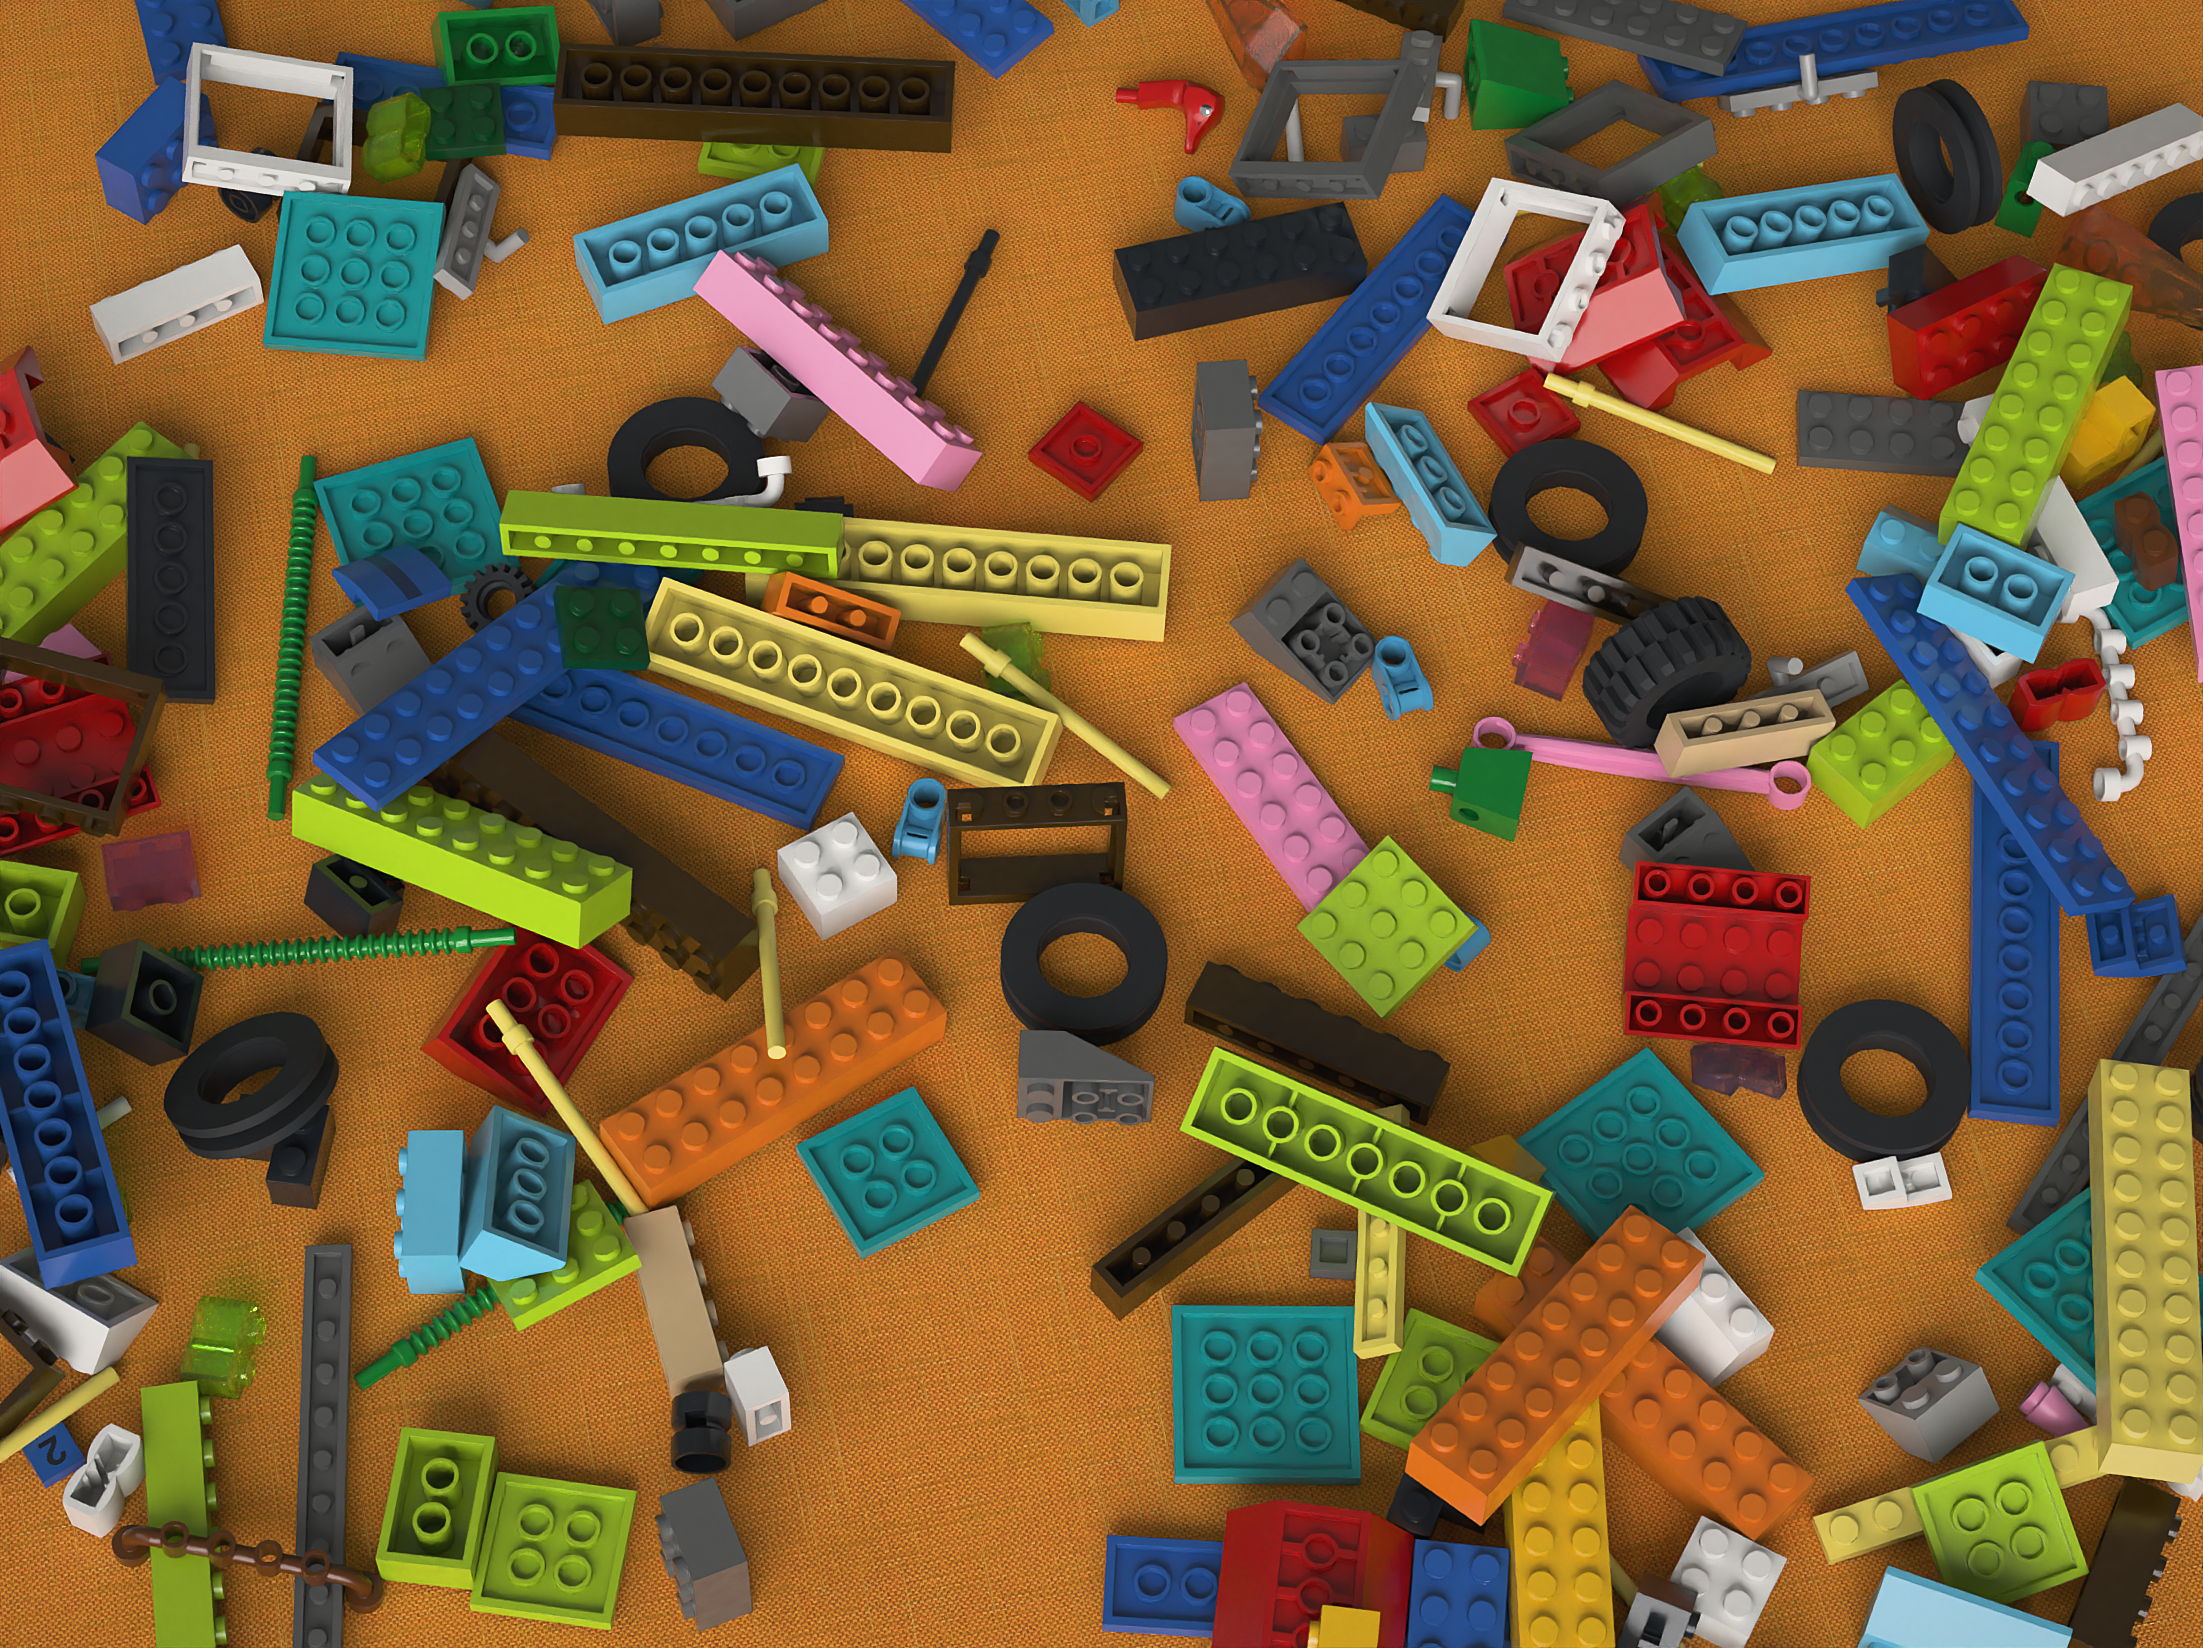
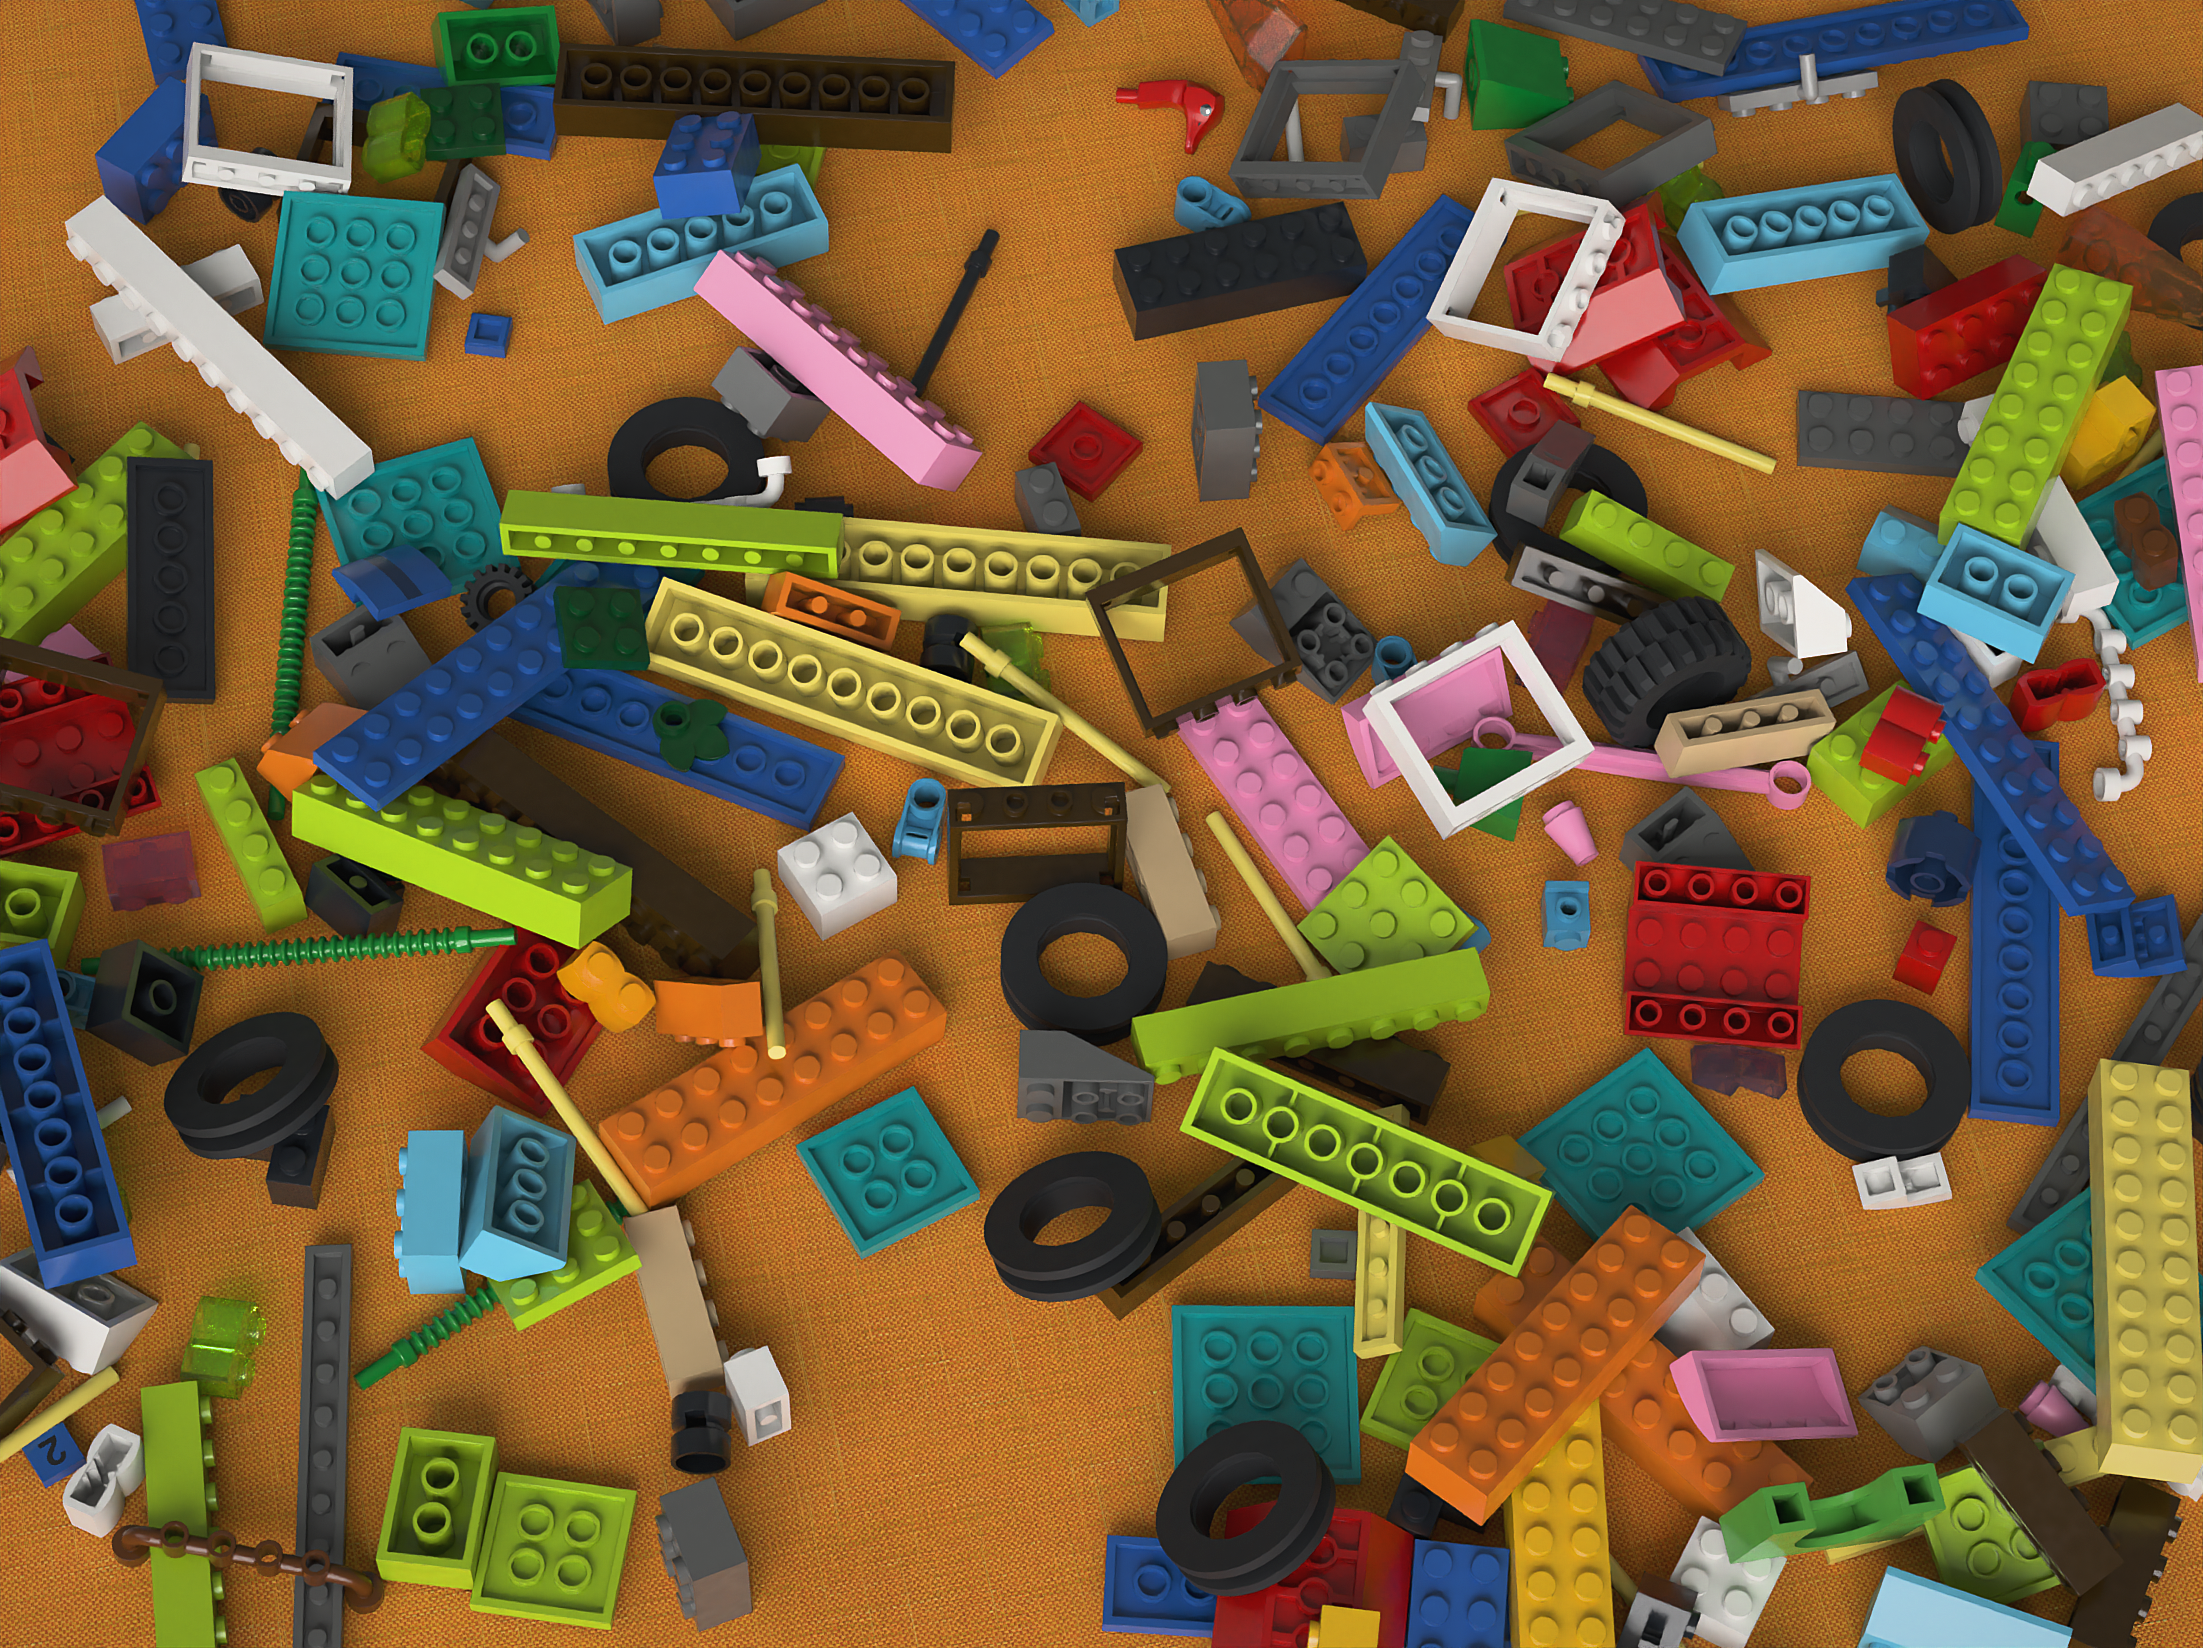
none -> white brick [65,195,375,500]
none -> lime brick [194,757,308,935]
none -> orange slope [256,701,369,803]
none -> blue tile [464,313,513,358]
none -> light orange brick [556,941,656,1033]
none -> dark green plate [652,699,730,772]
none -> blue brick [653,111,762,220]
none -> orange brick [654,976,763,1047]
none -> black wheel [919,614,979,685]
none -> black tyre [984,1151,1162,1302]
none -> dark grey brick [1015,462,1081,537]
none -> dark brown window [1085,526,1303,740]
none -> tan brick [1125,783,1221,961]
none -> lime brick [1130,947,1491,1085]
none -> black tyre [1156,1420,1336,1596]
none -> light yellow bar [1205,811,1333,982]
none -> bright pink slope [1341,637,1513,789]
none -> white window [1362,620,1595,840]
none -> dark grey slope [1506,419,1596,528]
none -> dark azure brick [1540,881,1591,951]
none -> bright pink cone [1542,800,1599,867]
none -> lime brick [1559,489,1735,604]
none -> bright pink slope [1669,1348,1858,1442]
none -> bright green arch [1718,1463,1946,1564]
none -> white slope [1755,549,1852,659]
none -> red brick [1858,685,1947,786]
none -> dark blue brick [1885,810,1982,907]
none -> red brick [1892,919,1958,996]
none -> dark brown brick [1953,1407,2124,1597]

